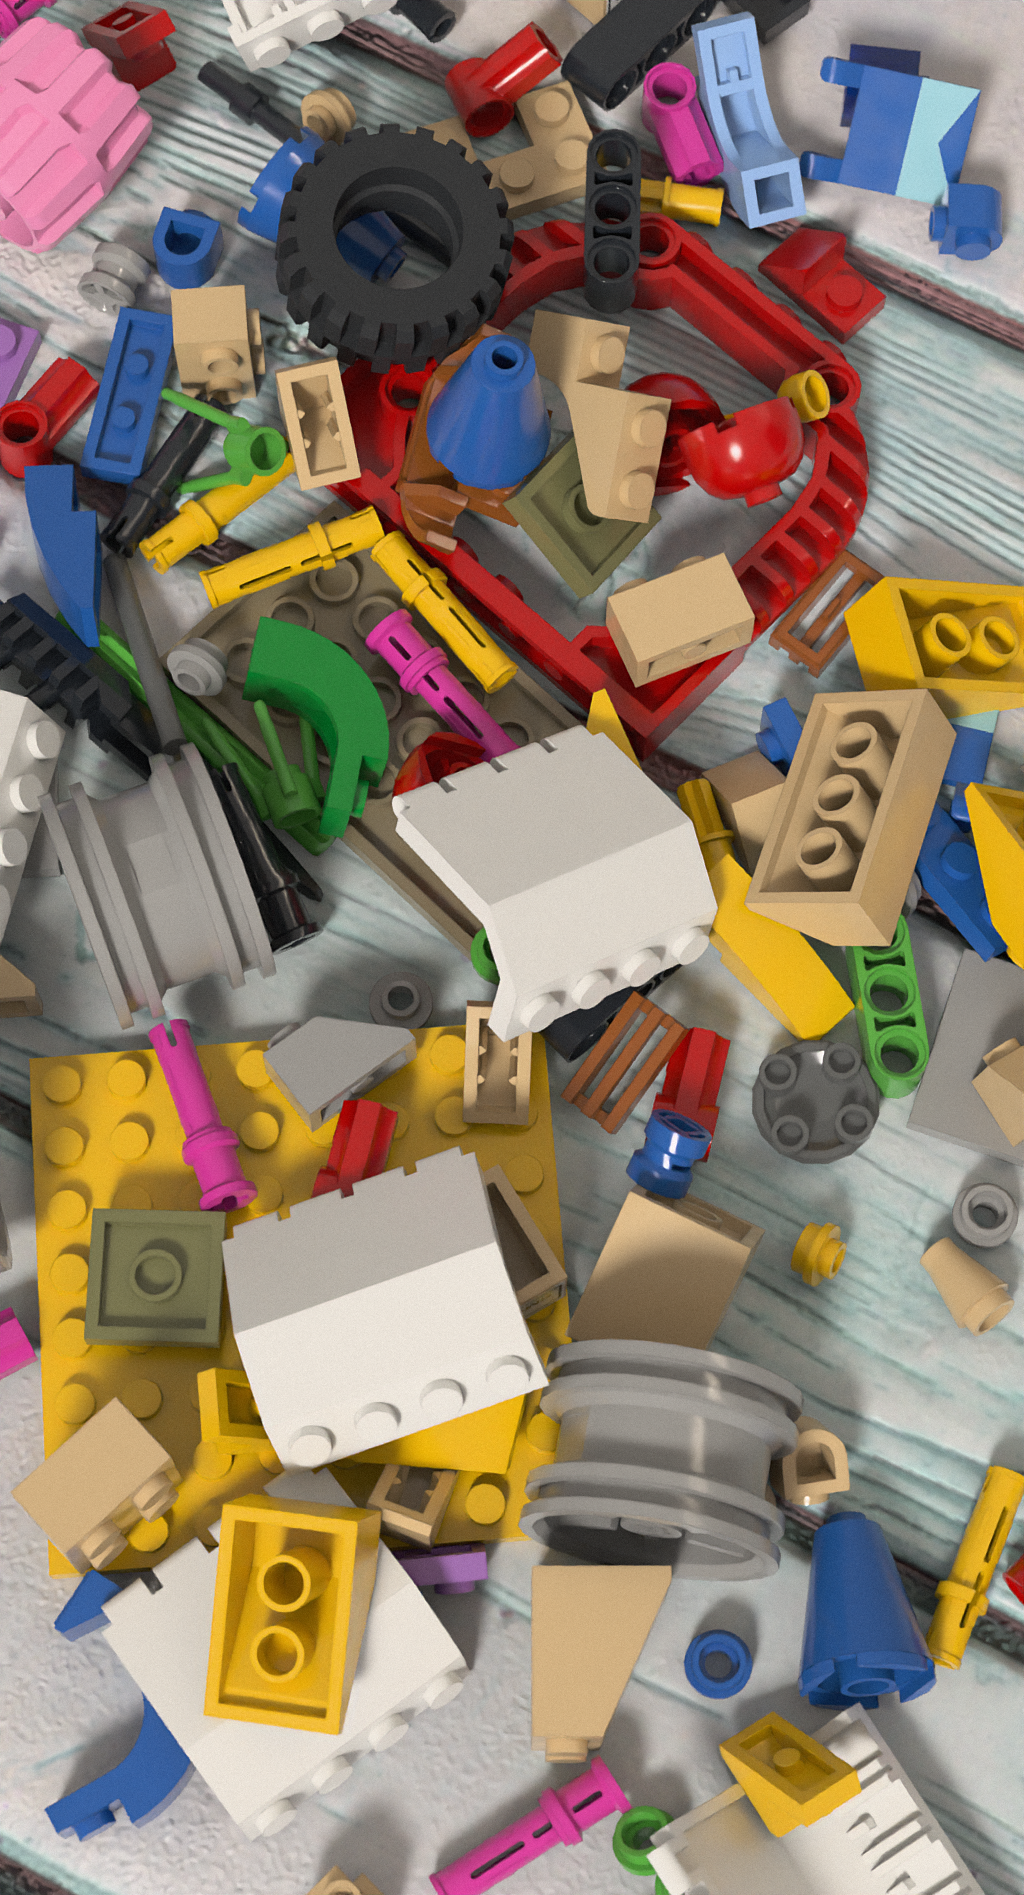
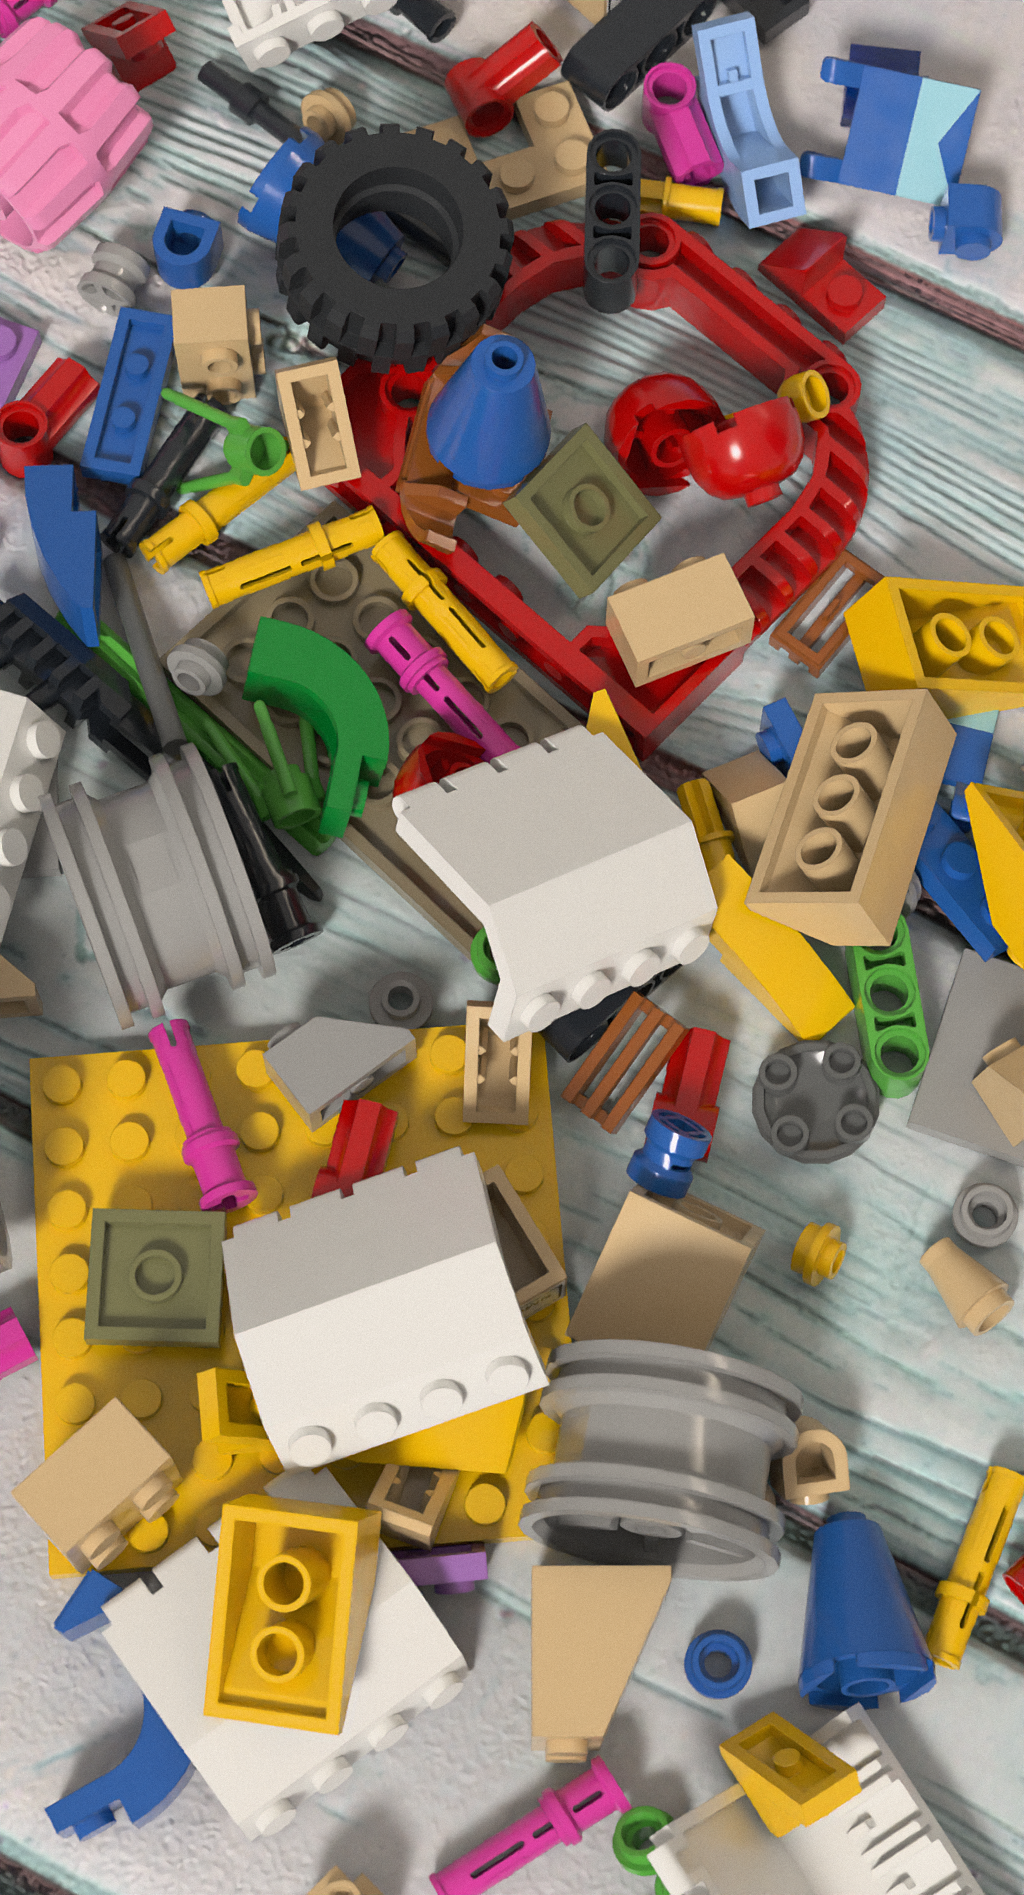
tan arch [529,309,672,523] -> none

